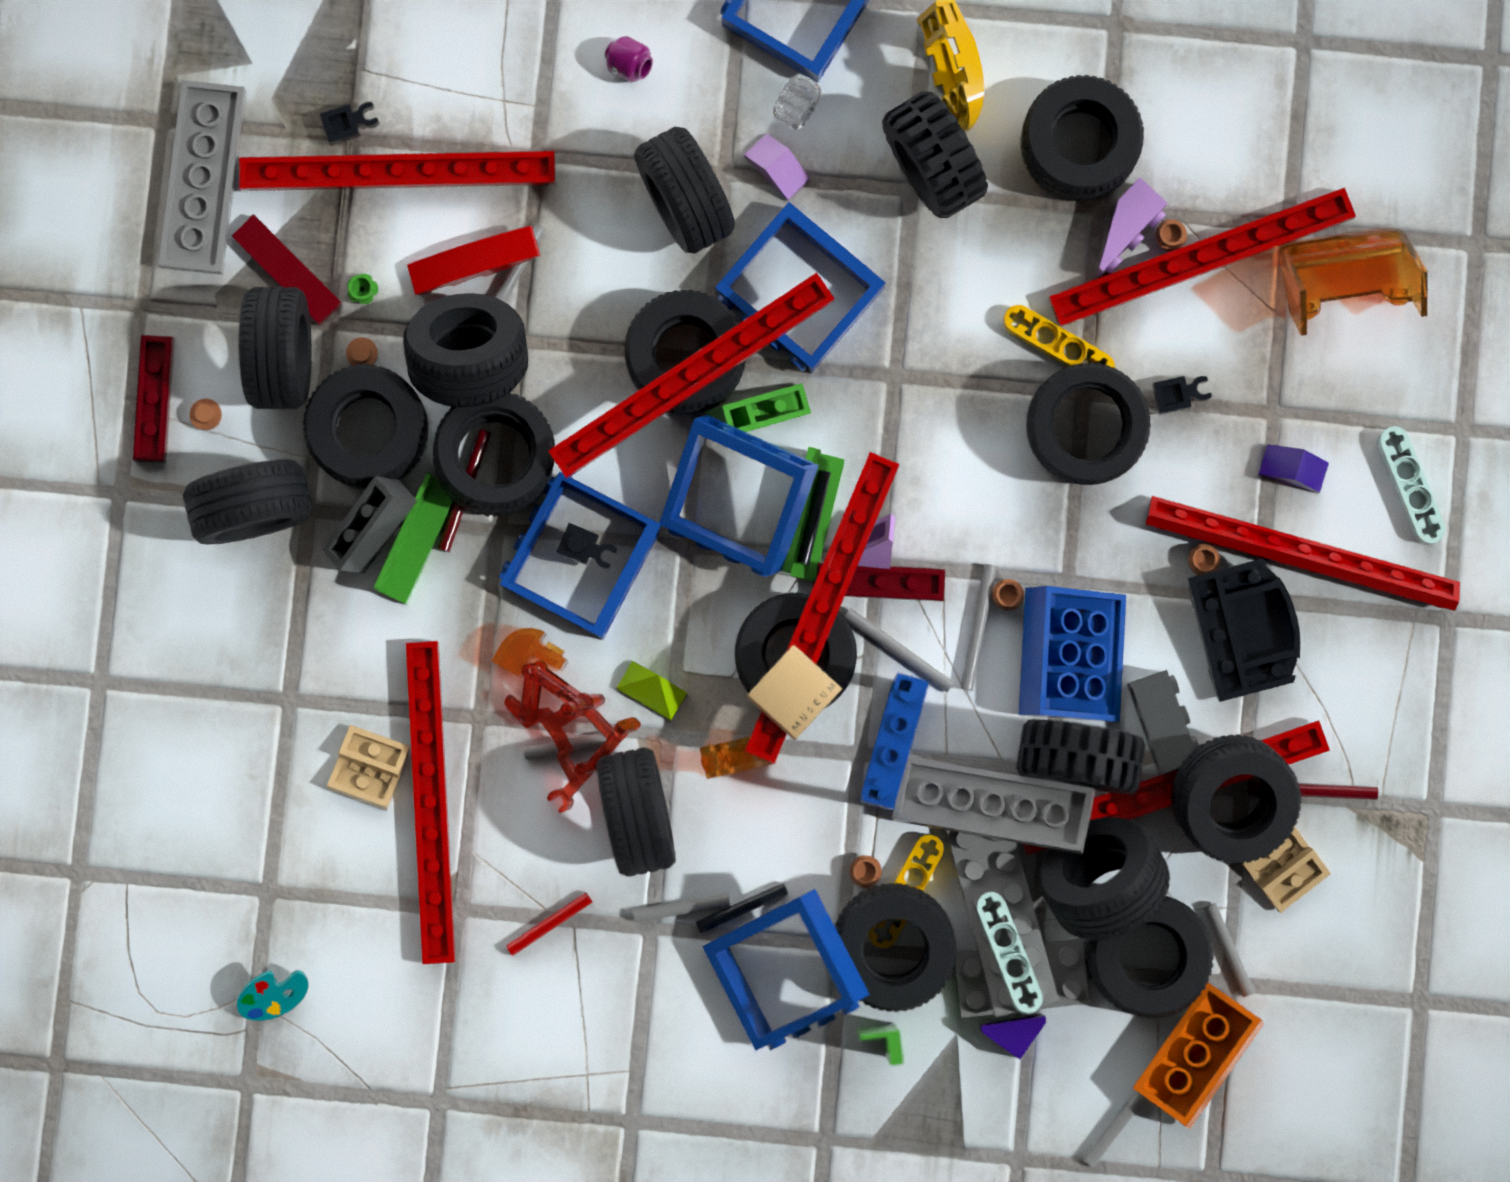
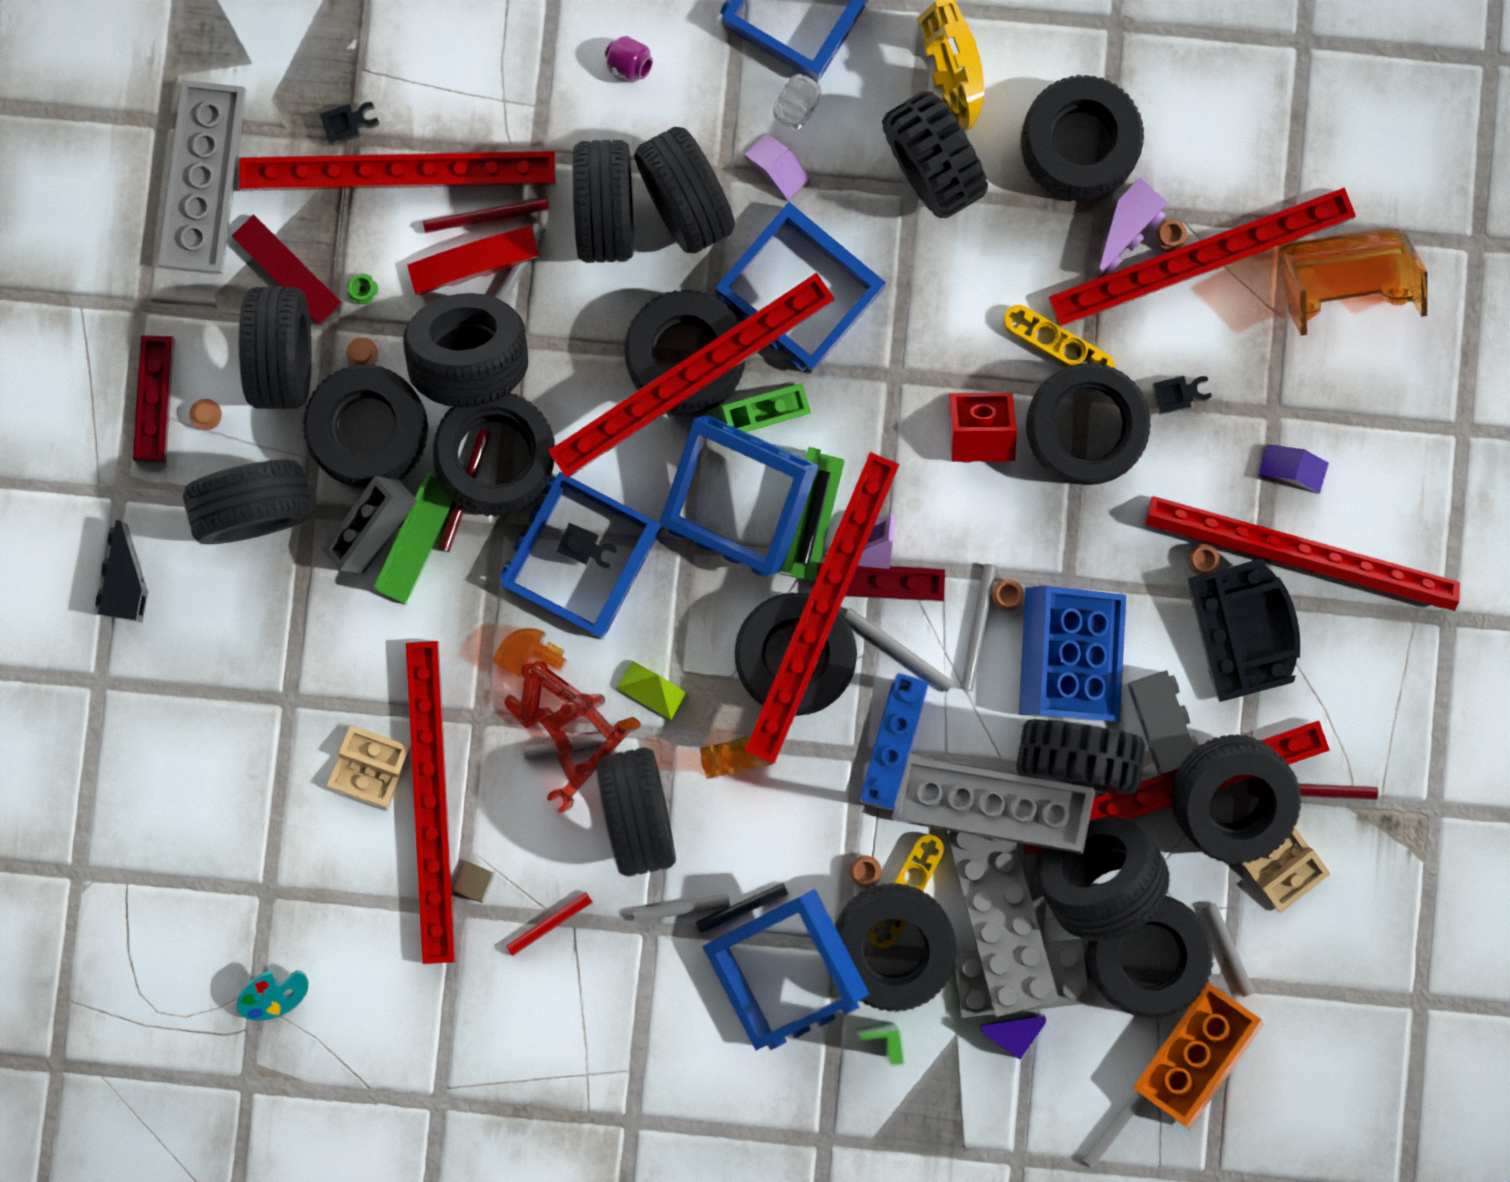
tan slope [746,645,842,741] -> none
light aqua beam [976,892,1043,1015] -> none
light aqua beam [1377,426,1445,545] -> none
none -> black slope [95,520,148,623]
none -> dark red bar [423,198,549,233]
none -> dark tan slope [453,861,495,903]
none -> black tyre [572,140,634,263]
none -> red slope [949,392,1017,463]

